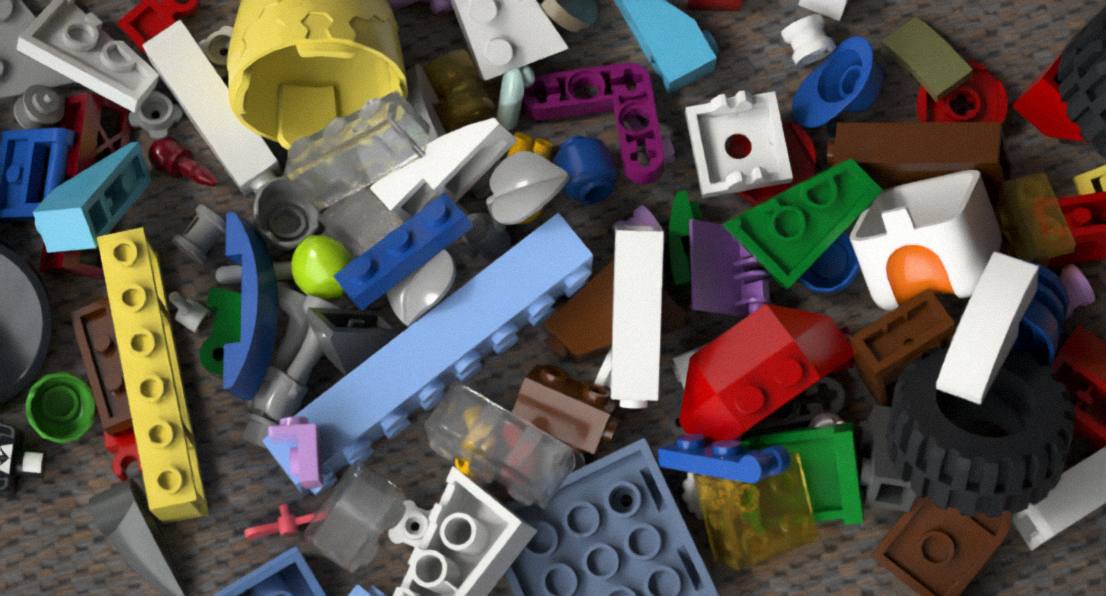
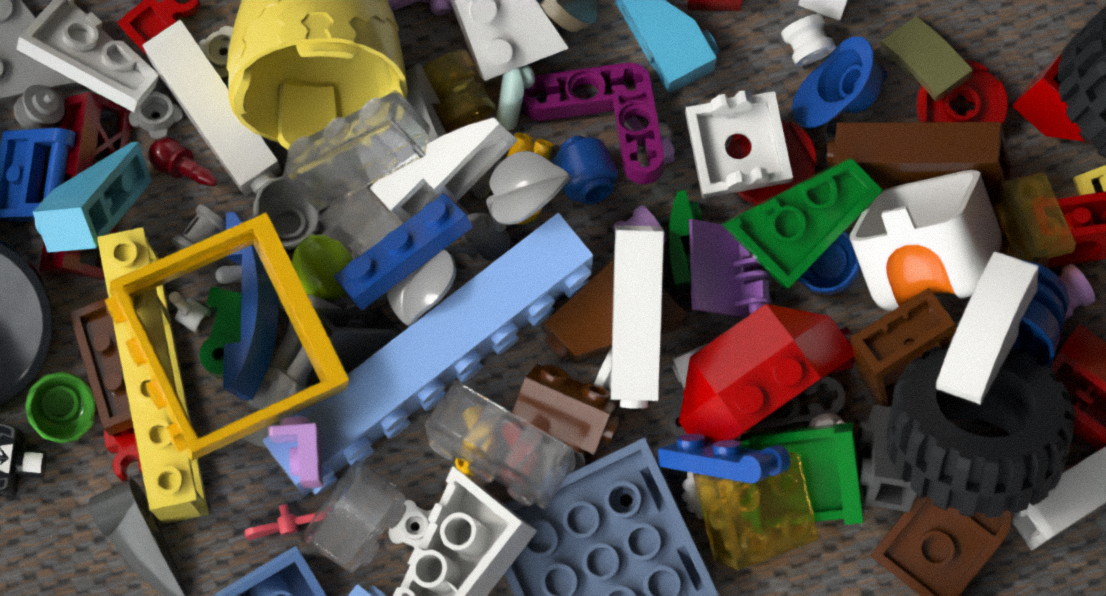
none -> yellow window [105,212,349,461]

